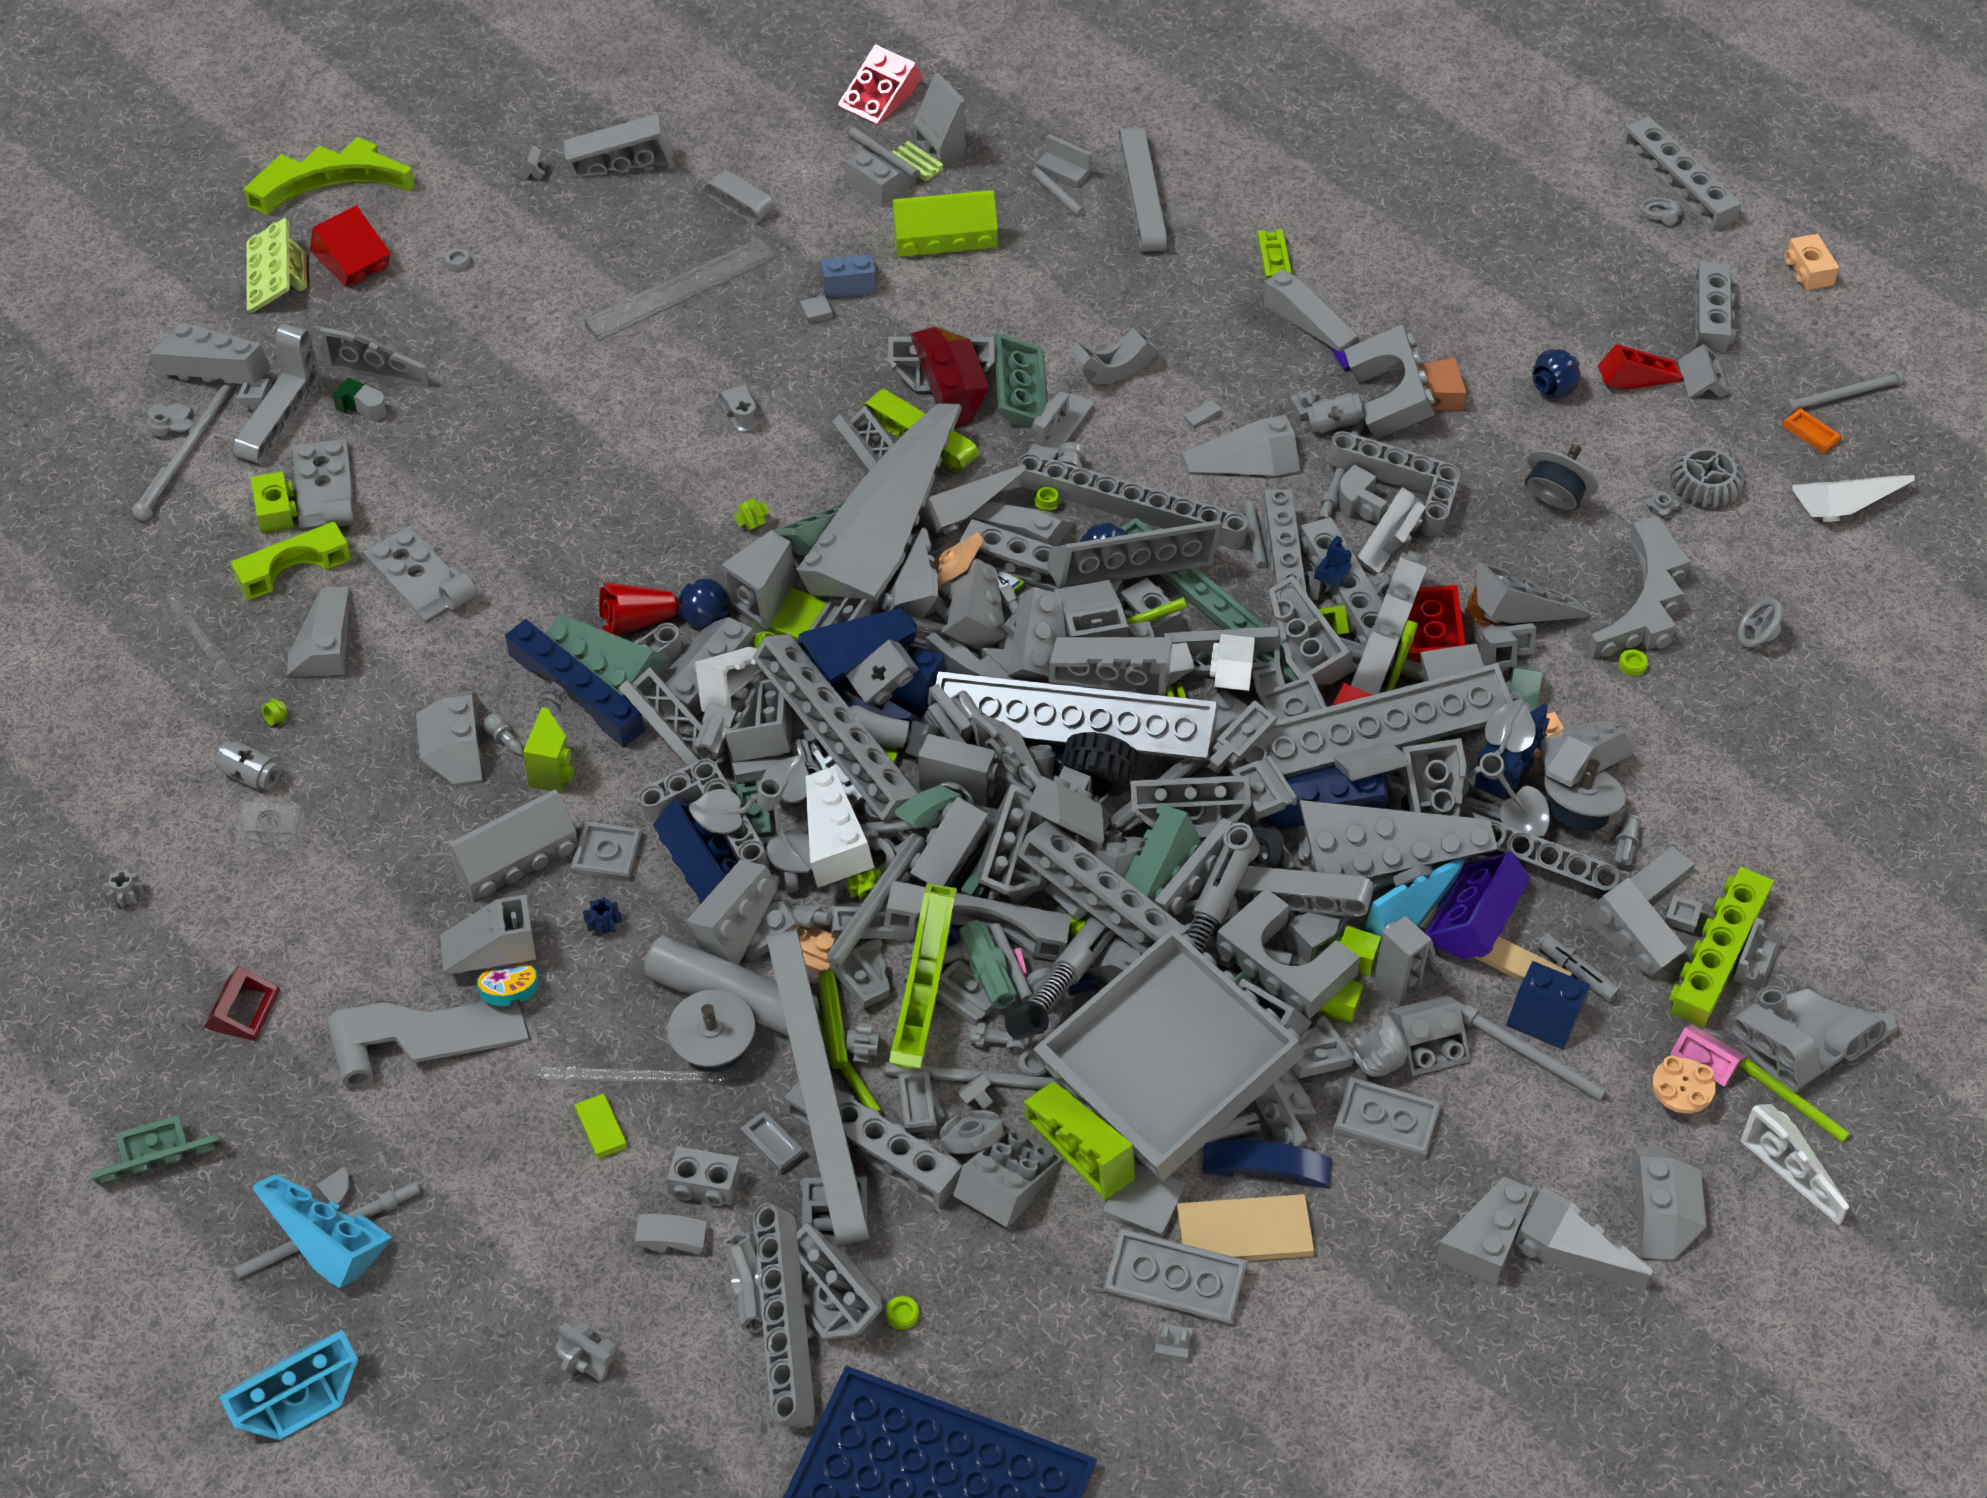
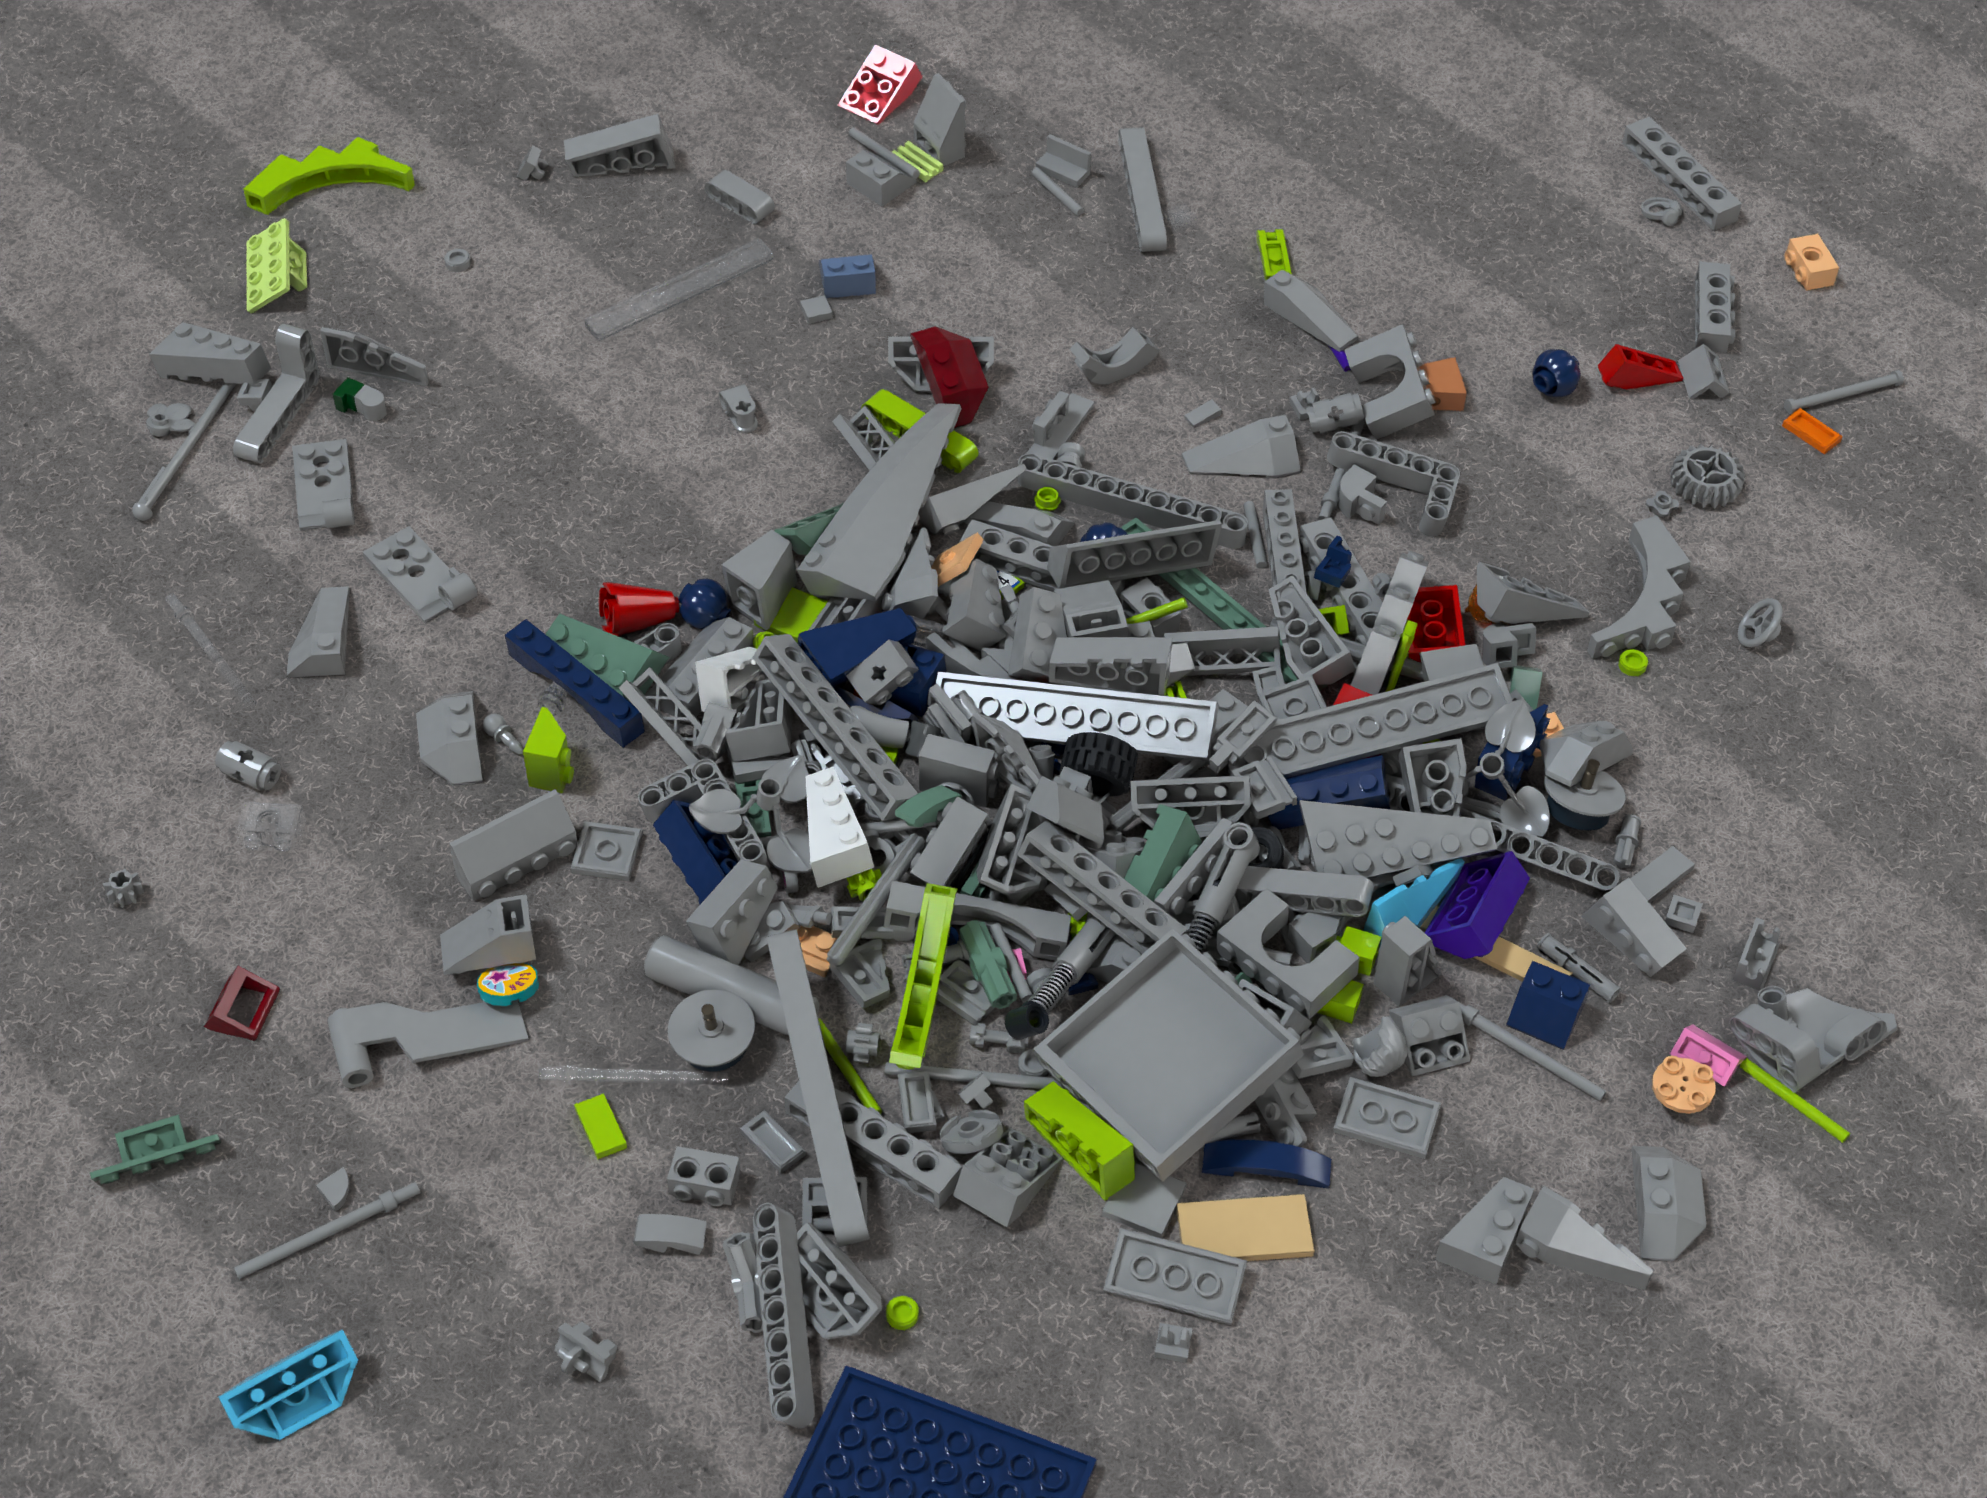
lime arch [230,521,351,601] -> none
lime brick [250,471,298,534] -> none
medium azure wedge [253,1174,392,1289] -> none
lime plate [262,698,288,726] -> none
red slope [309,205,391,287] -> none
dark blue gear [583,897,622,936] -> none
lime gear [734,497,770,531] -> none
lime axle [817,969,848,1070] -> none
lime slope [893,190,998,257] -> none
sand green slope [994,332,1047,426] -> none
white wedge [1210,634,1255,692] -> none
light grey tile [1333,741,1408,781] -> none
light grey bracket [1356,487,1426,575] -> none
light grey piece [1525,444,1599,510] -> none
lime brick [1669,866,1774,1028] -> none
white wedge [1740,1104,1849,1225] -> none
white wedge [1792,475,1915,522] -> none

